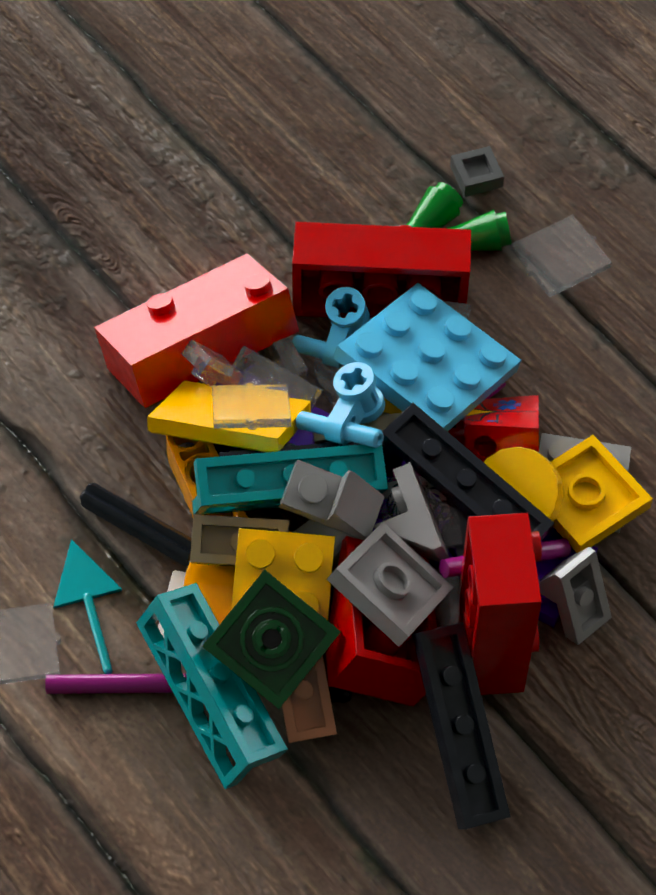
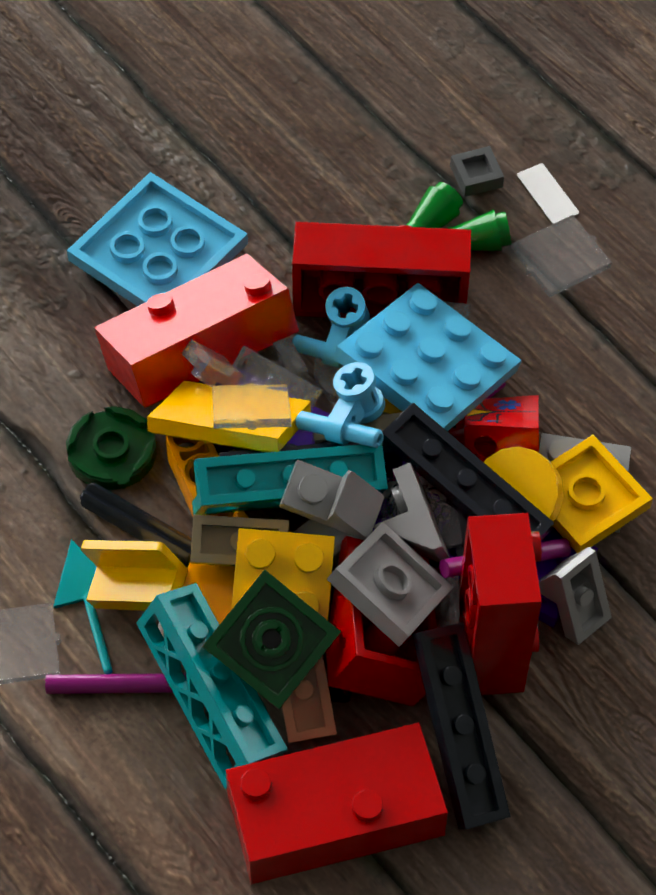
none -> dark green tile [66,406,157,490]
none -> medium azure plate [67,172,248,306]
none -> yellow panel [80,540,188,611]
none -> red brick [225,722,448,885]
none -> white sticker [517,163,579,224]

